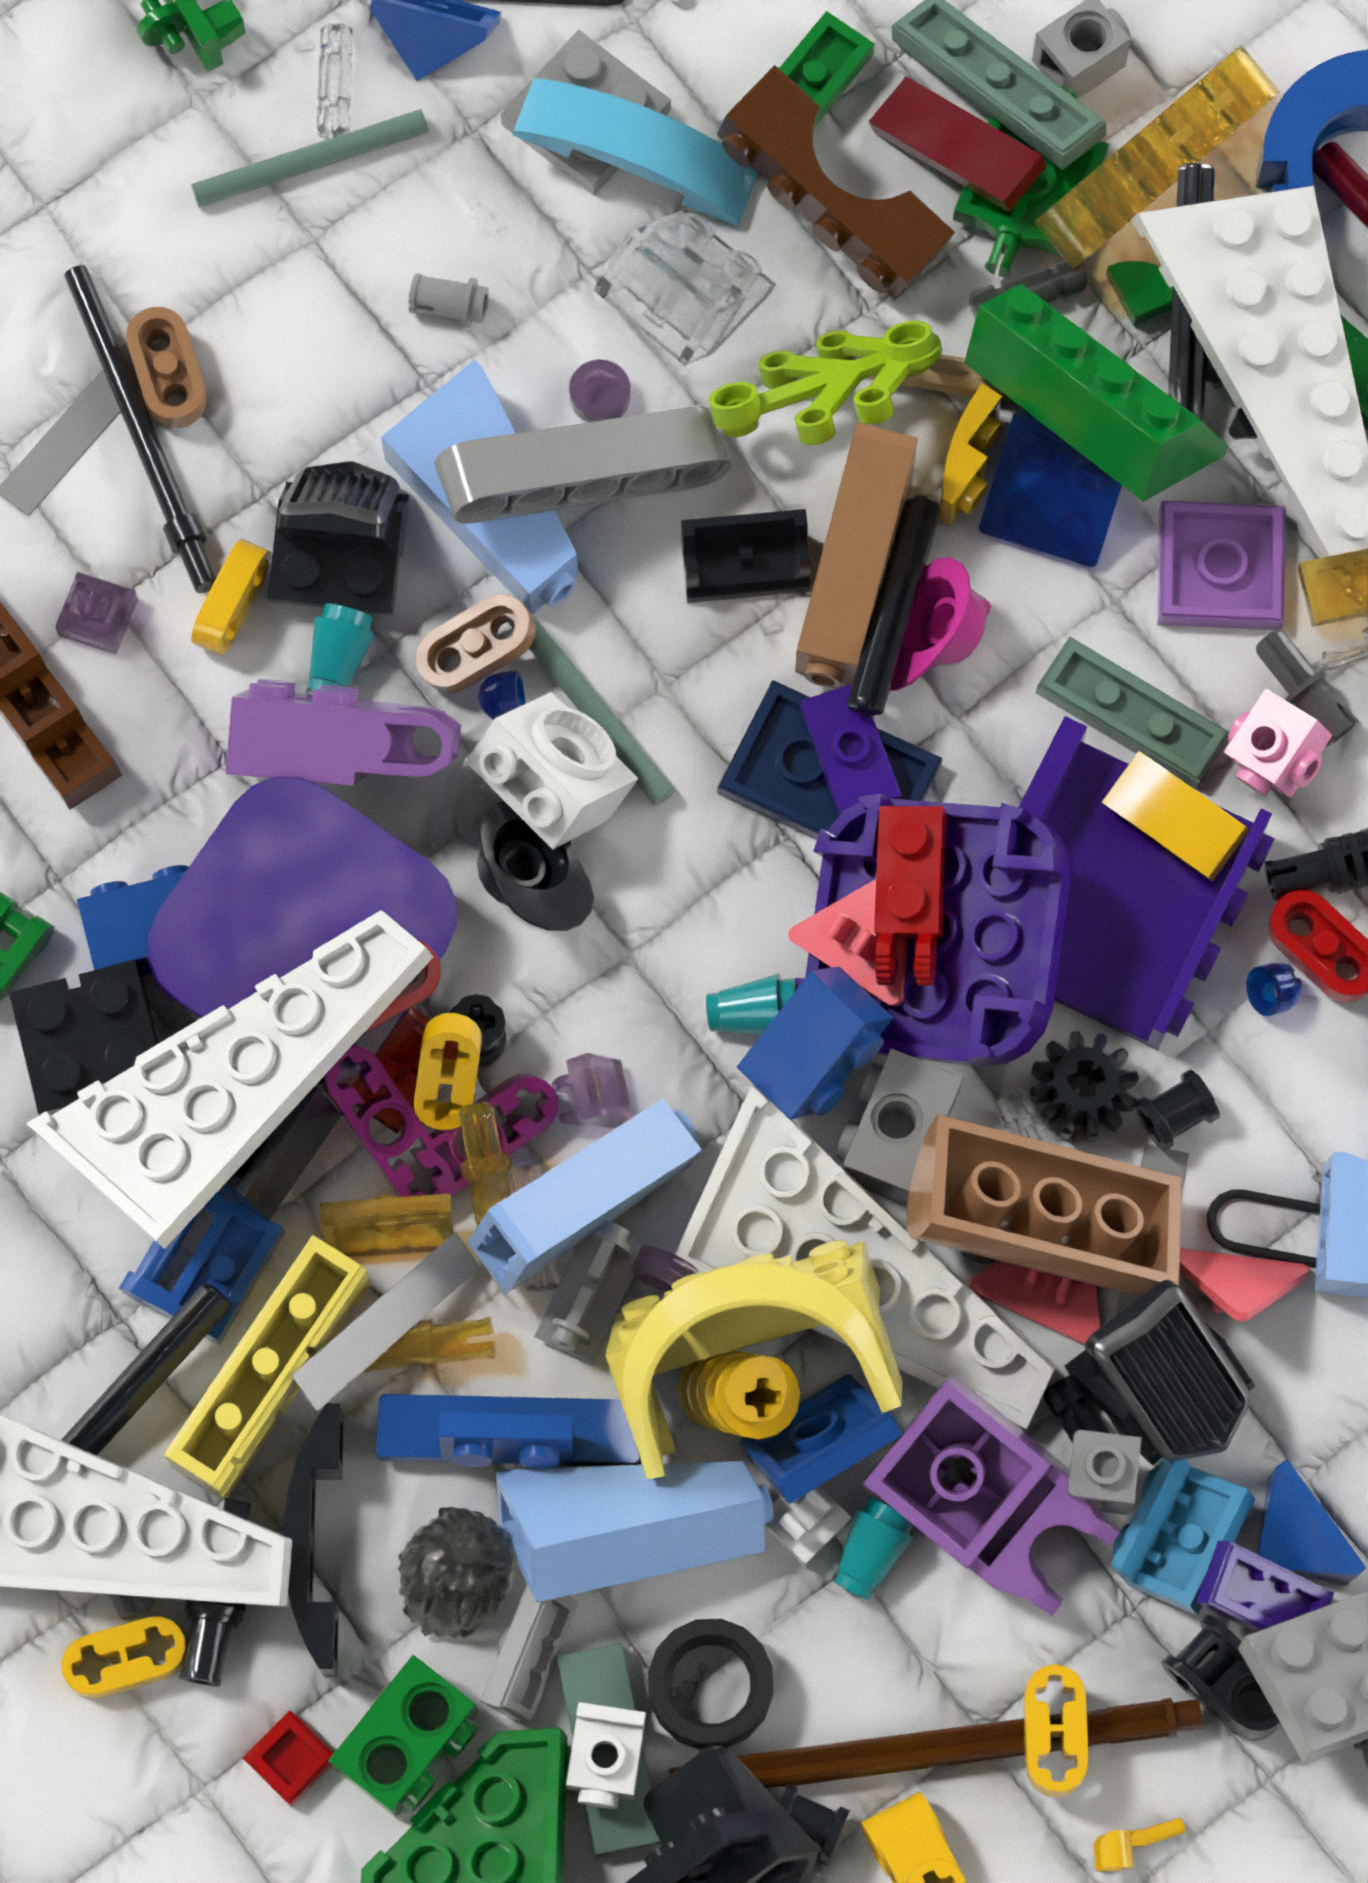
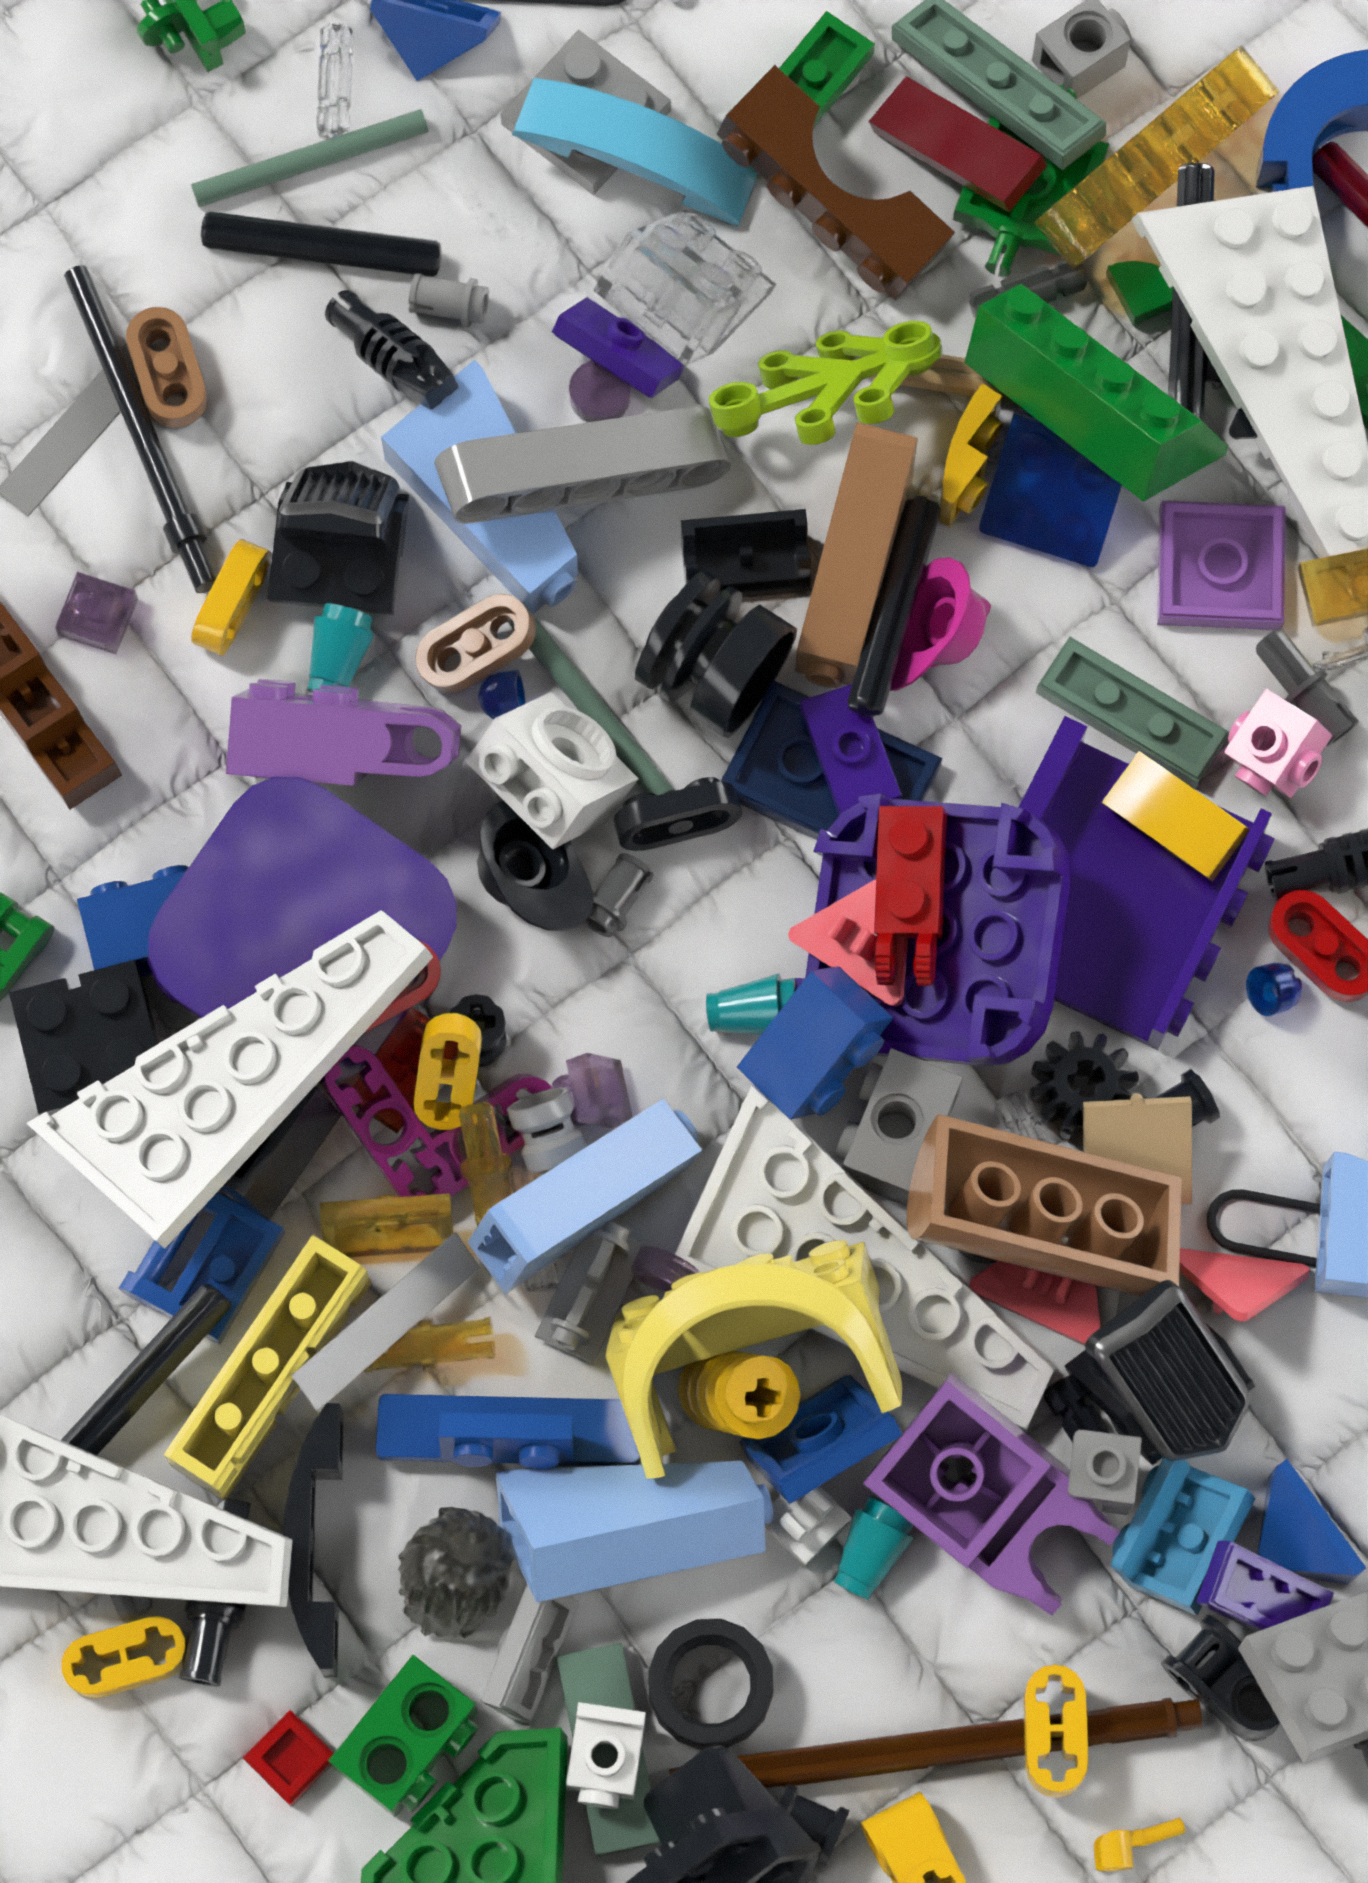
none -> black axle [201,211,442,277]
none -> black hinge [325,290,458,409]
none -> light grey wheel [506,1087,587,1172]
none -> dark purple plate [552,297,687,398]
none -> dark grey pin [583,853,654,937]
none -> black plate [613,777,742,851]
none -> black wheel [635,569,797,738]
none -> tan piece [1083,1093,1192,1205]

